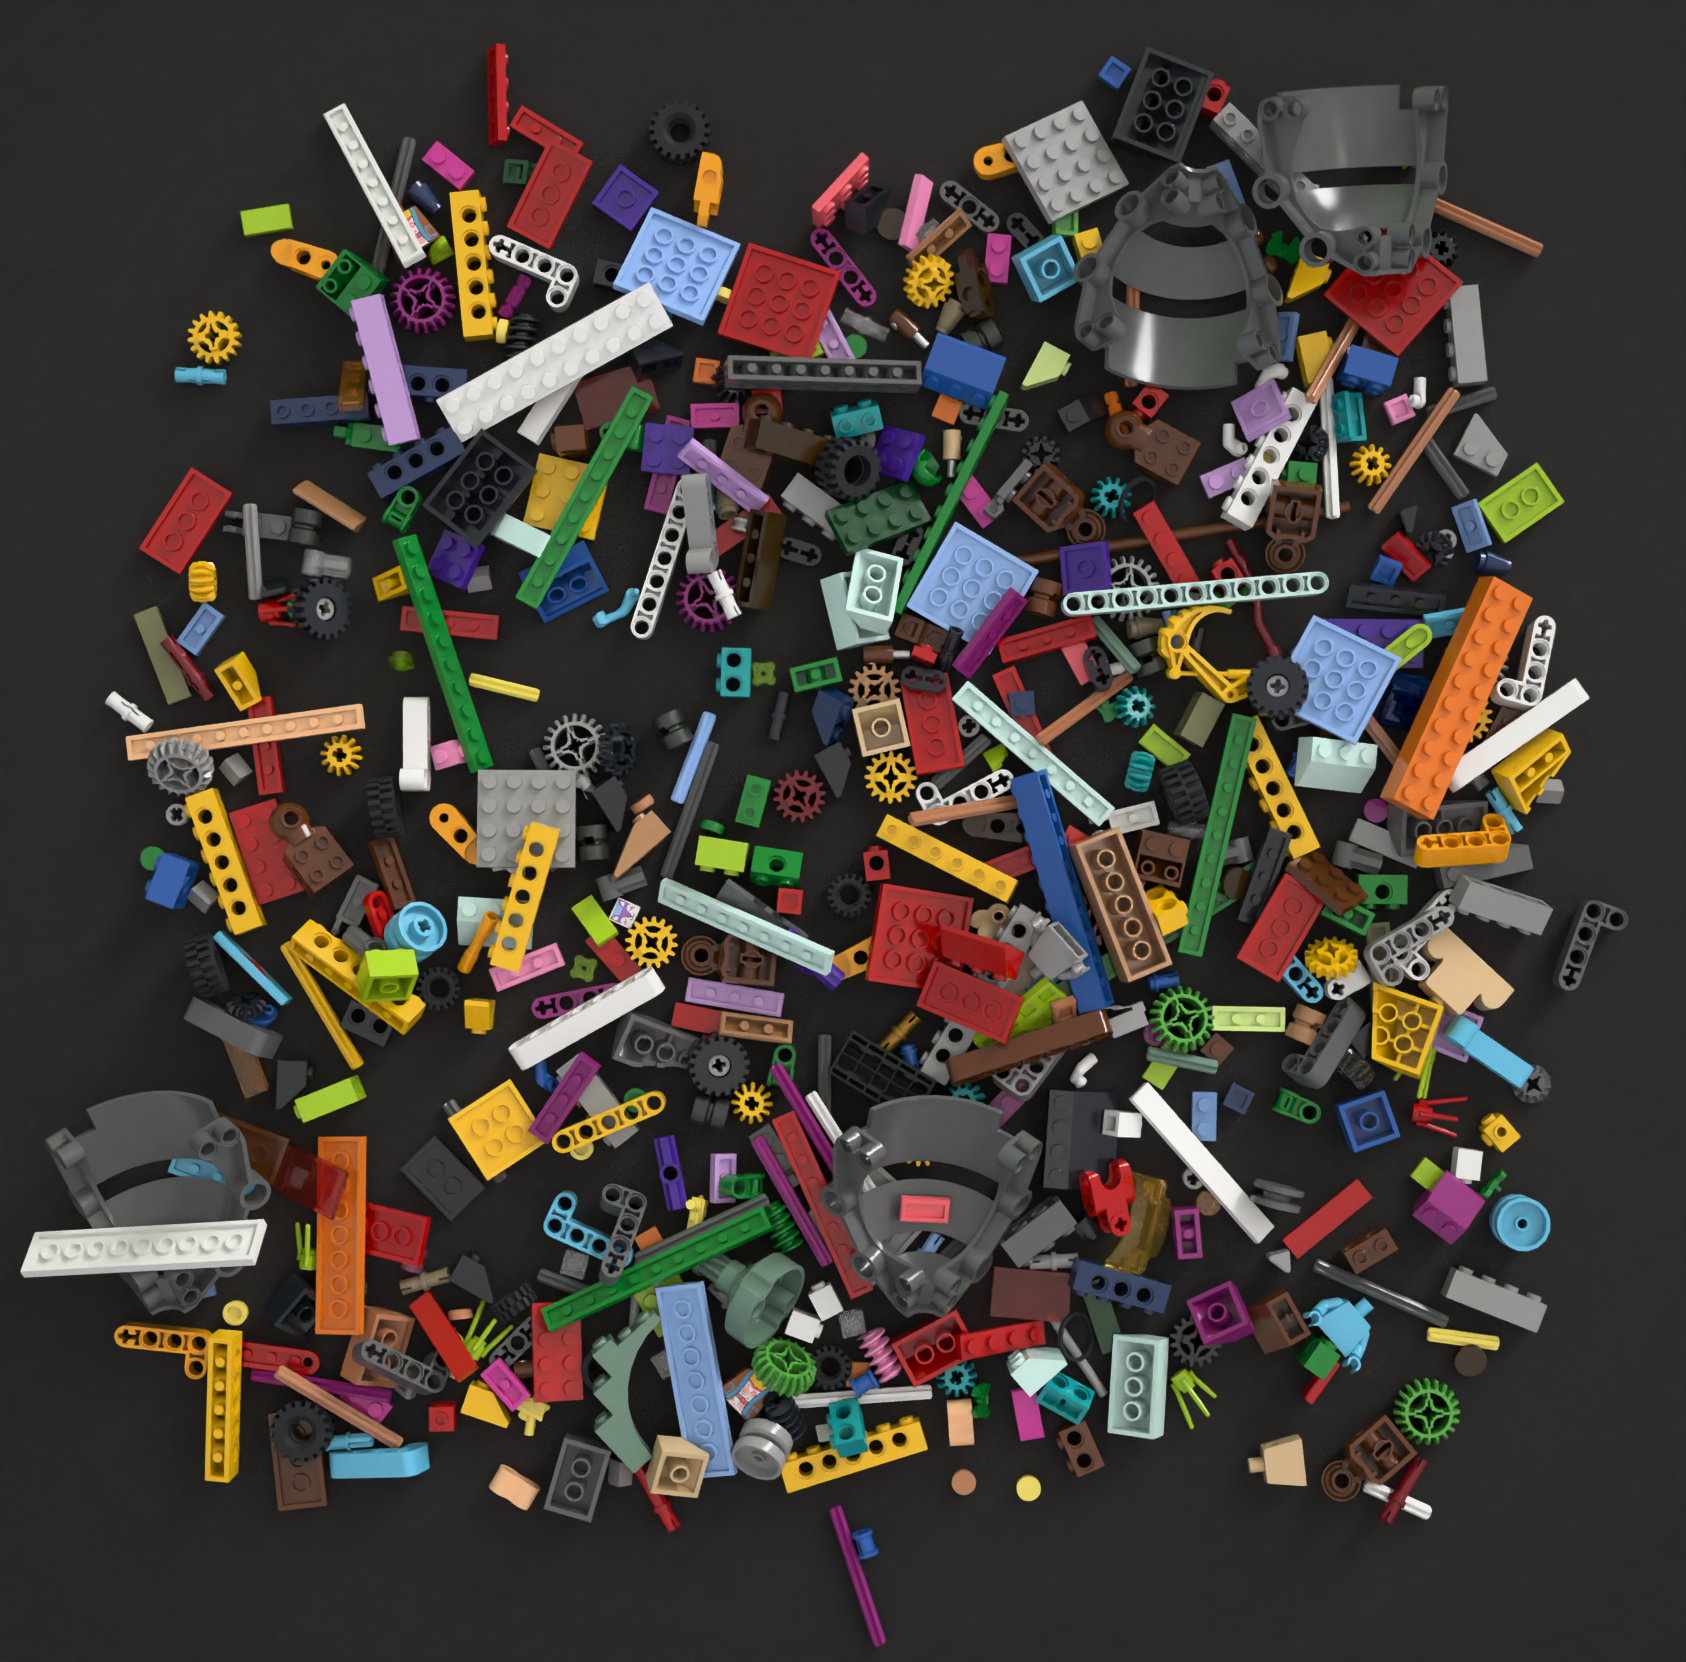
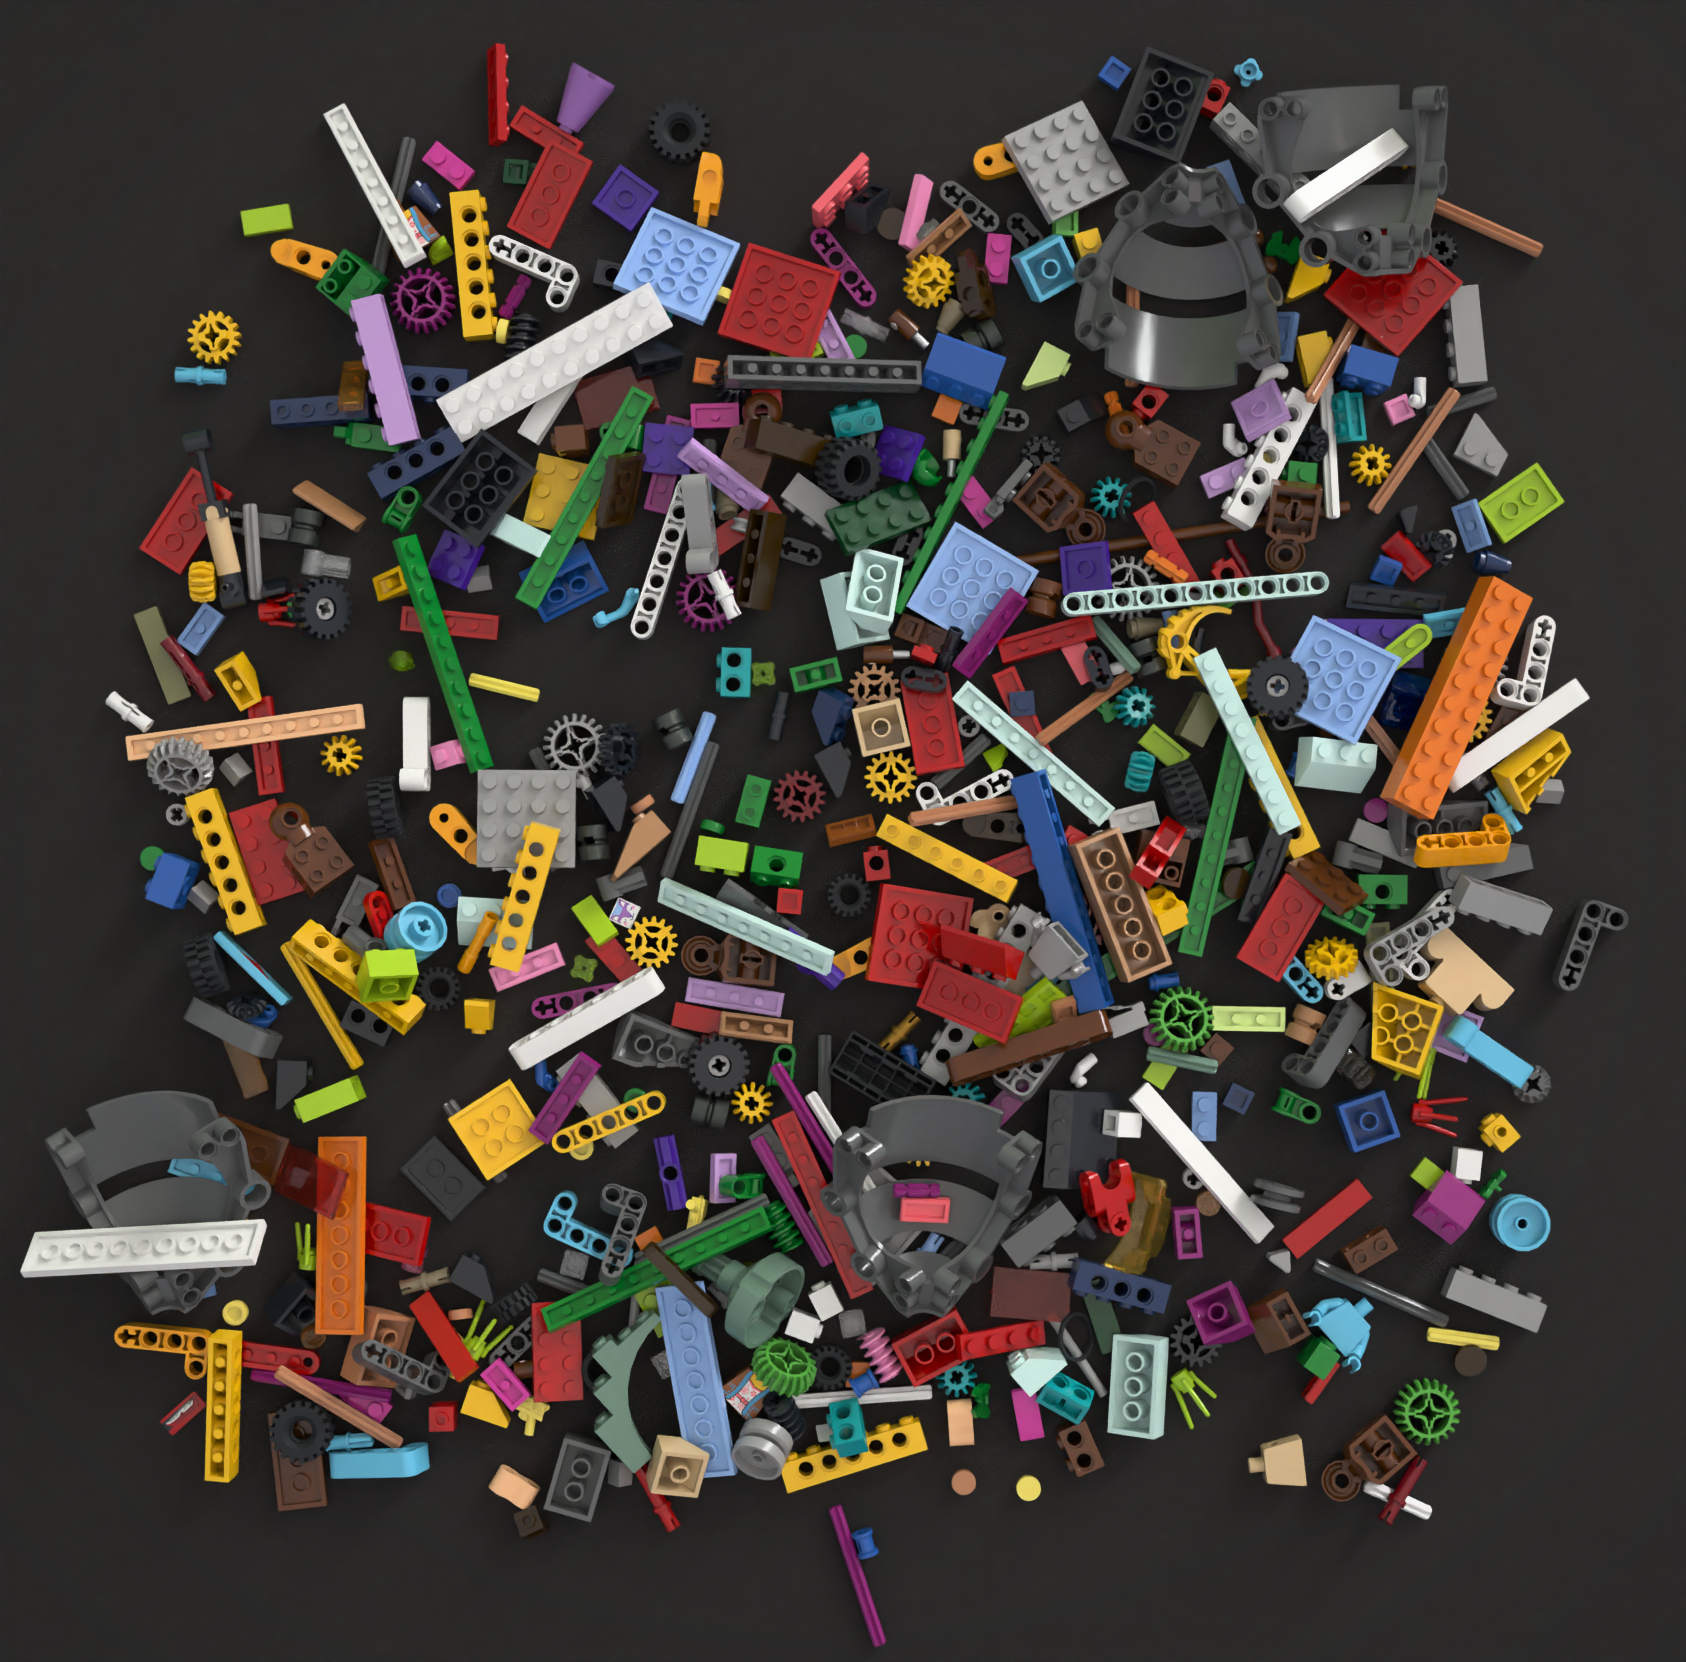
none -> sticker [160,1392,206,1435]
none -> black piece [182,427,250,611]
none -> clear orange tile [300,1324,326,1349]
none -> blue plate [437,884,462,908]
none -> dark brown bracket [514,1505,551,1541]
none -> medium lavender cone [557,62,615,135]
none -> dark brown plate [595,451,646,529]
none -> dark brown beam [642,1241,719,1318]
none -> dark orange plate [825,814,877,847]
none -> magenta axle [892,1183,940,1197]
none -> red slope [1128,815,1187,889]
none -> orange axle [1143,550,1188,584]
none -> light aqua plate [1193,648,1301,835]
none -> medium azure plate [1234,58,1263,87]
none -> white beam [1283,128,1409,223]

